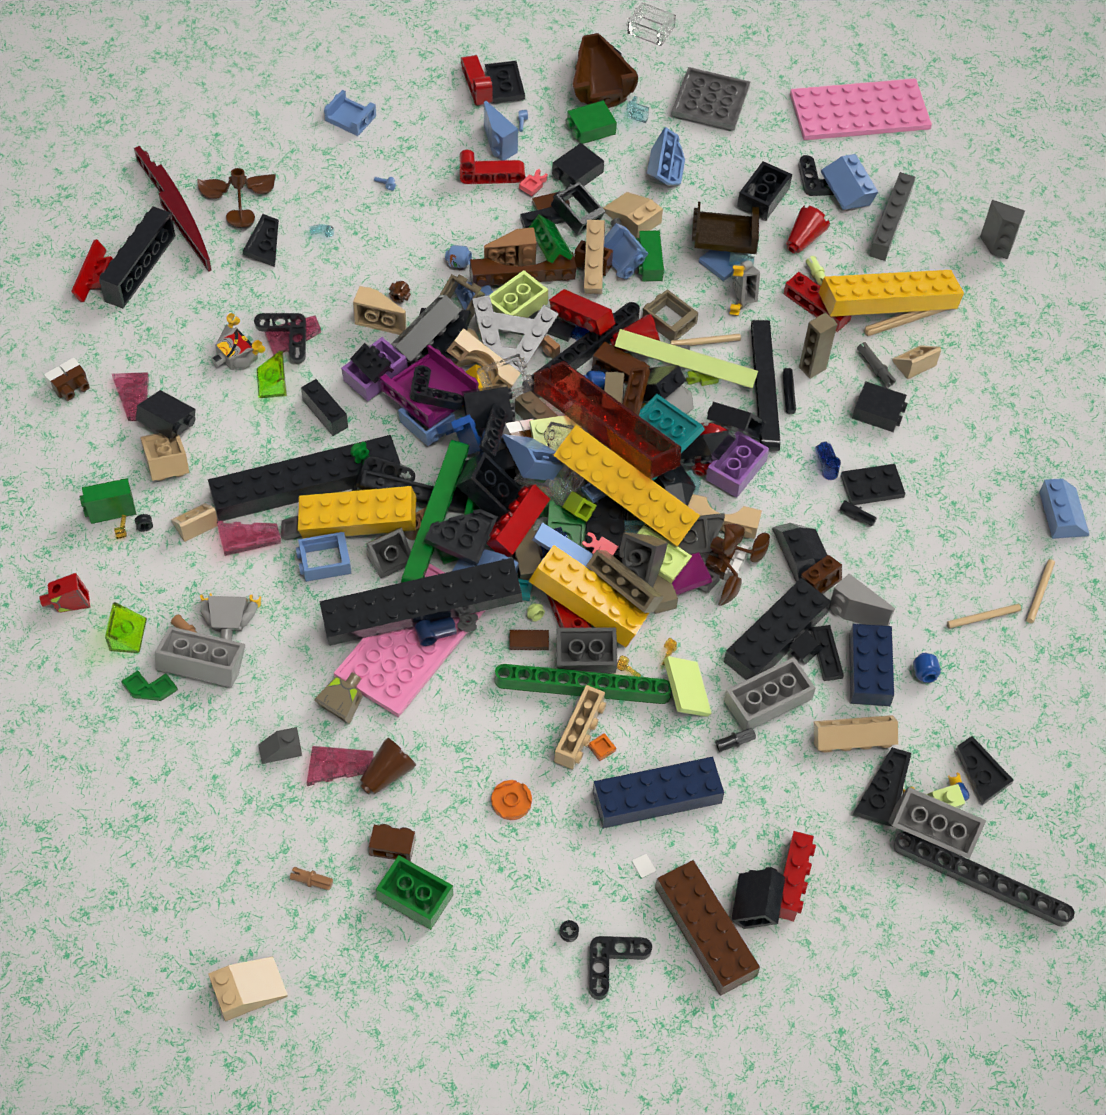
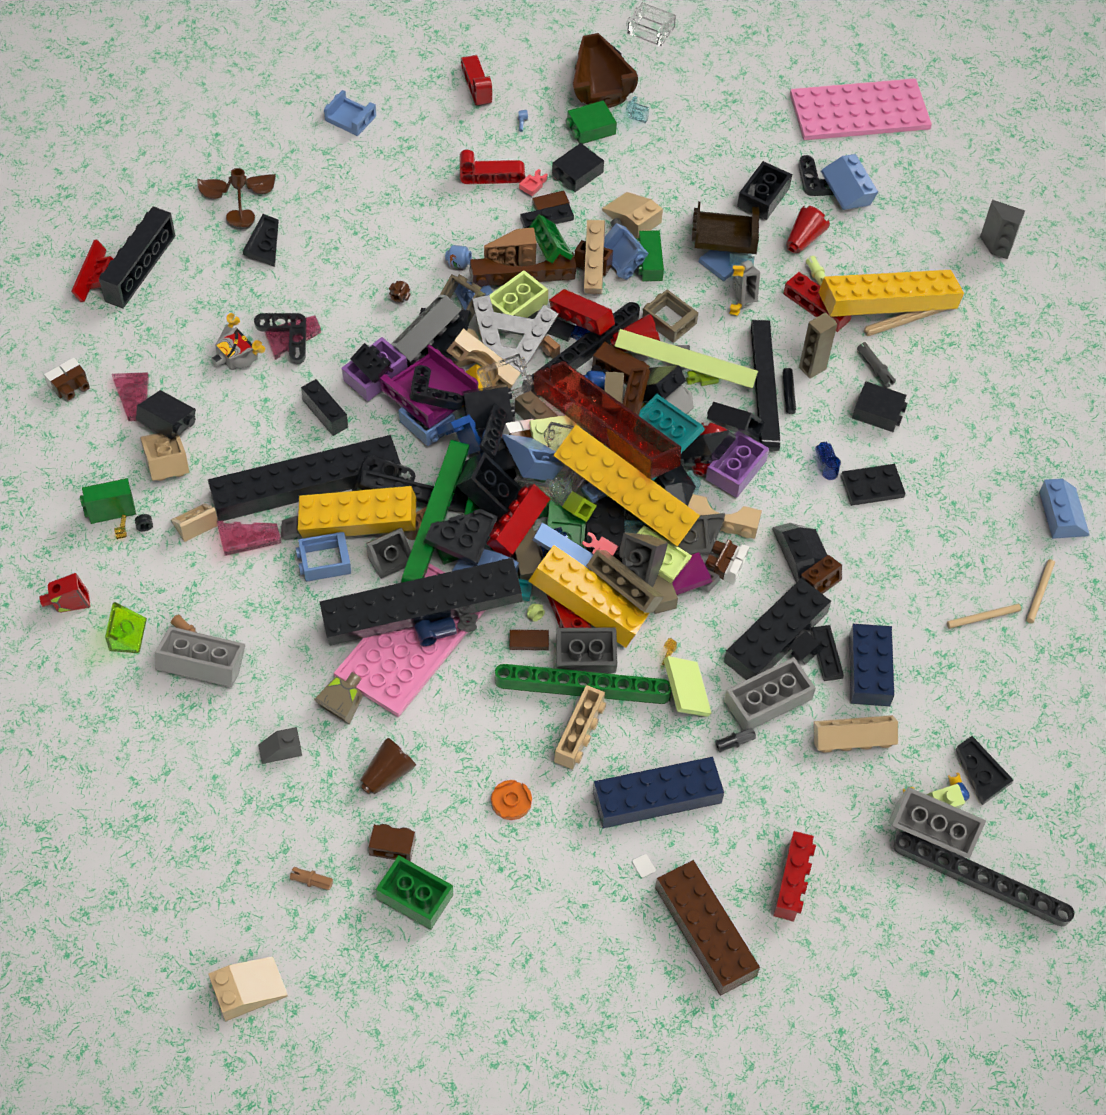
green tile [121,671,178,701] -> none
dark red slope [134,146,212,272] -> none
light grey torso [200,593,261,641] -> none
clear neon green slope [257,351,287,398] -> none
clear pink wing [307,746,374,786] -> none
clear light blue arm [309,224,334,237] -> none
green plate [350,441,369,463] -> none
tan slope [353,286,406,335] -> none
medium blue hand [374,177,396,191] -> none
medium blue slope [484,101,518,161] -> none
black plate [485,61,525,103] -> none
black window [551,182,606,235] -> none
black bush [560,920,579,942] -> none
orange tile [588,733,616,761] -> none
black beam [589,936,652,1000] -> none
clear yellow hand [617,655,641,677] -> none
medium blue wedge [647,127,685,185] -> none
tan bar [670,333,741,346] -> none
flat silver plate [671,67,751,130] -> none
reddish brown plant [710,524,770,606] -> none
black brick [731,867,785,929] -> none
light grey slope [830,574,895,626] -> none
black axle [839,500,877,526] -> none
black wing [853,747,912,827] -> none
dark grey brick [869,172,916,261] -> none
tan slope [892,345,941,379] -> none
blue head [913,653,941,683] -> none

